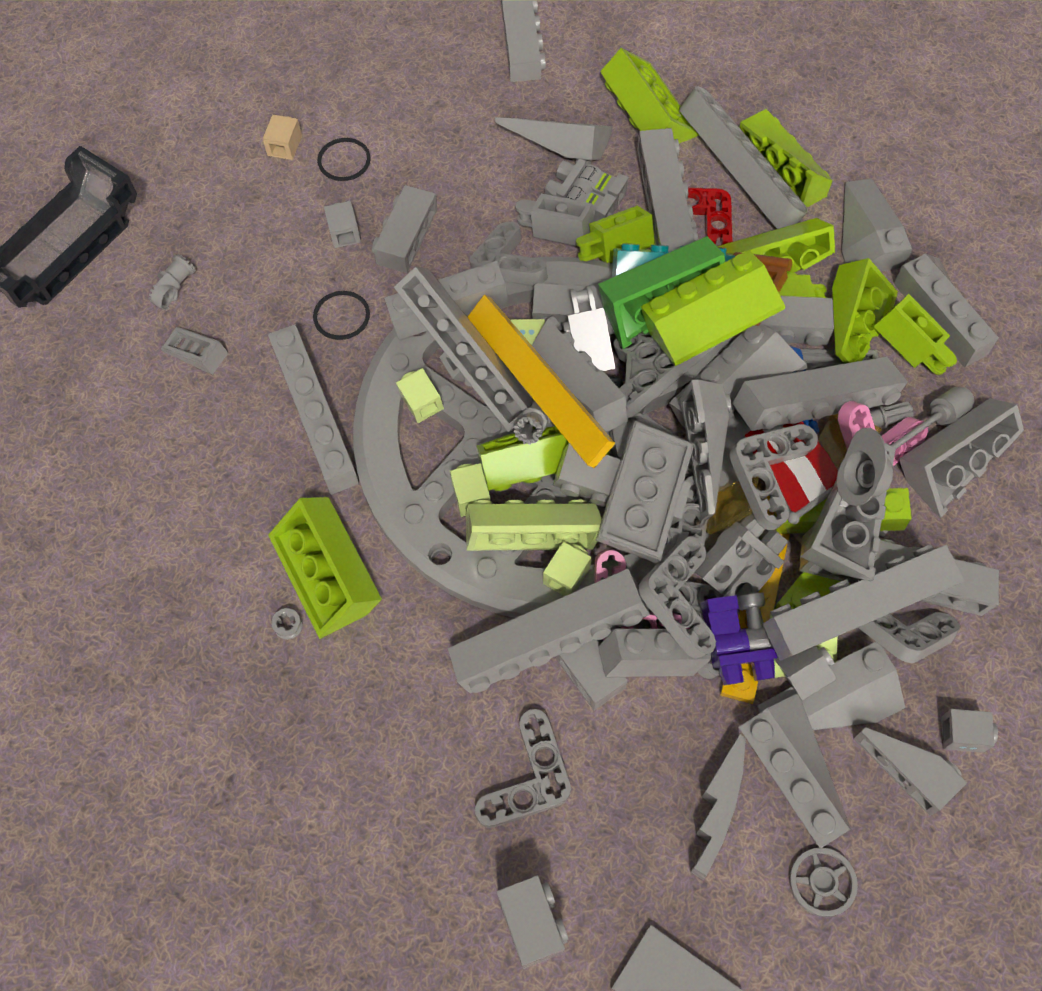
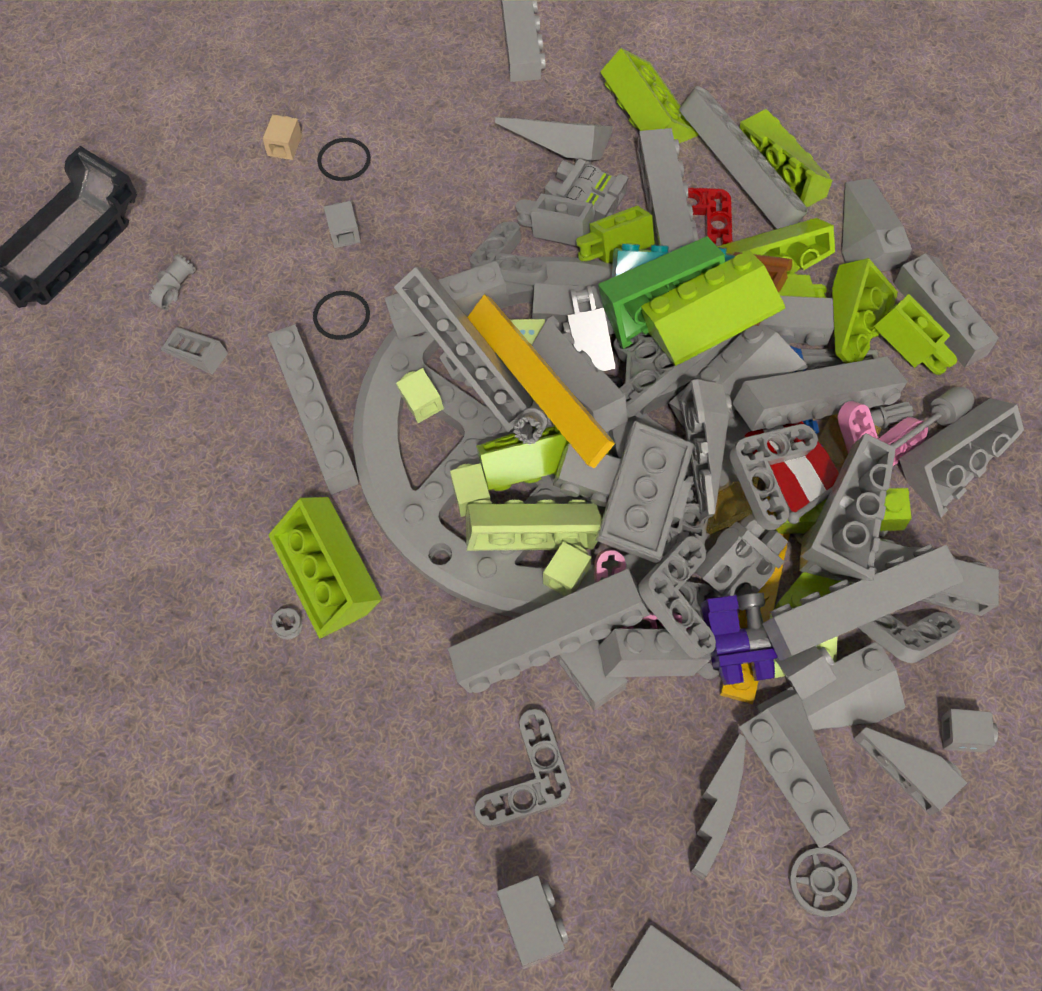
light grey brick [372,185,438,273] -> none
light grey piece [837,428,893,506] -> none

